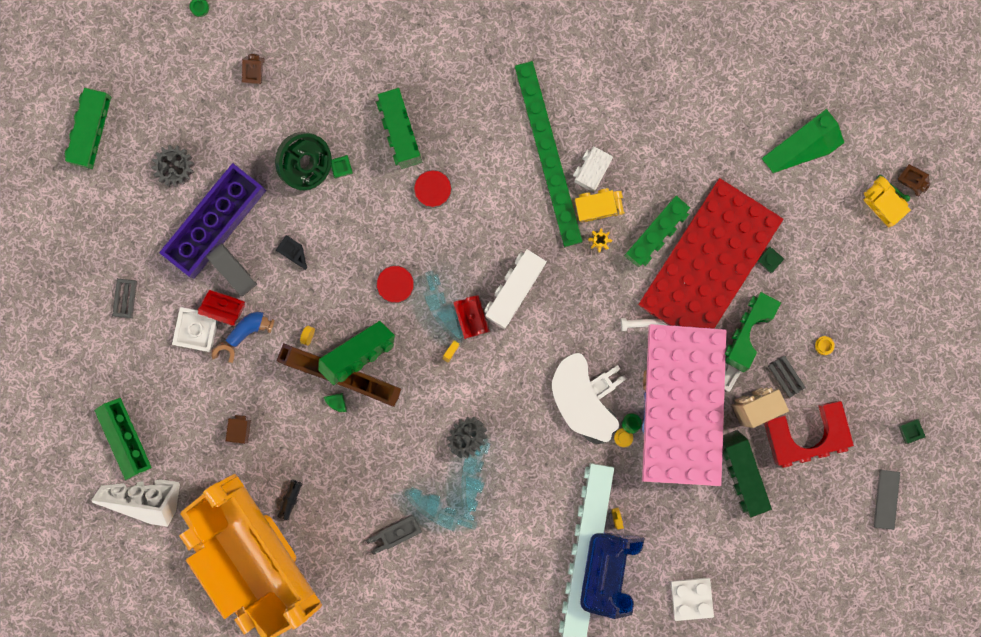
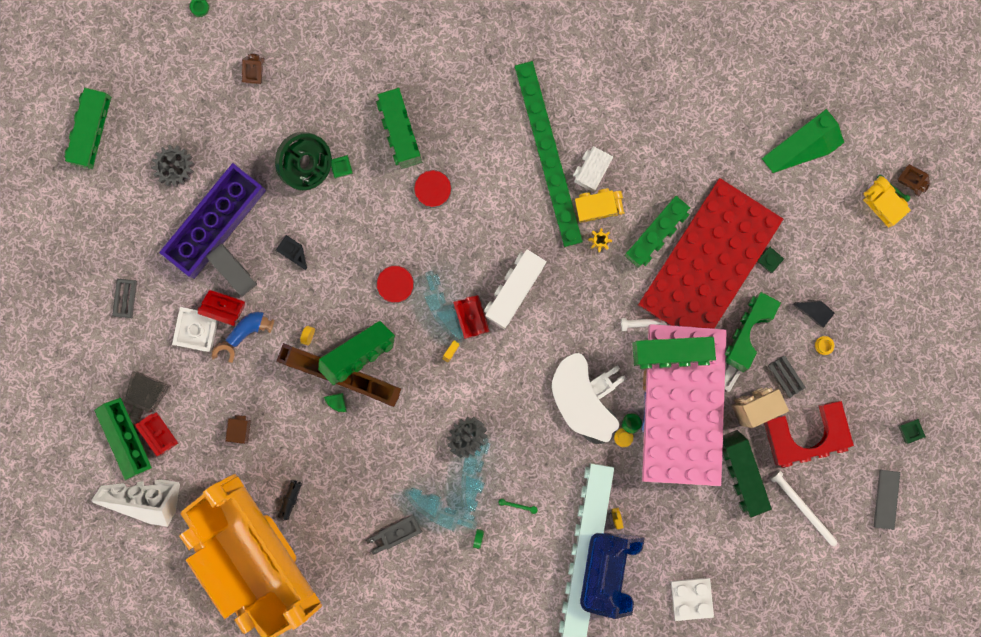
none -> clear smoke torso [125,371,171,420]
none -> red hinge [135,412,179,457]
none -> green tile [473,529,484,549]
none -> green hinge [498,498,538,514]
none -> green brick [632,337,716,369]
none -> white bar [770,470,837,546]
none -> black slope [793,300,835,328]

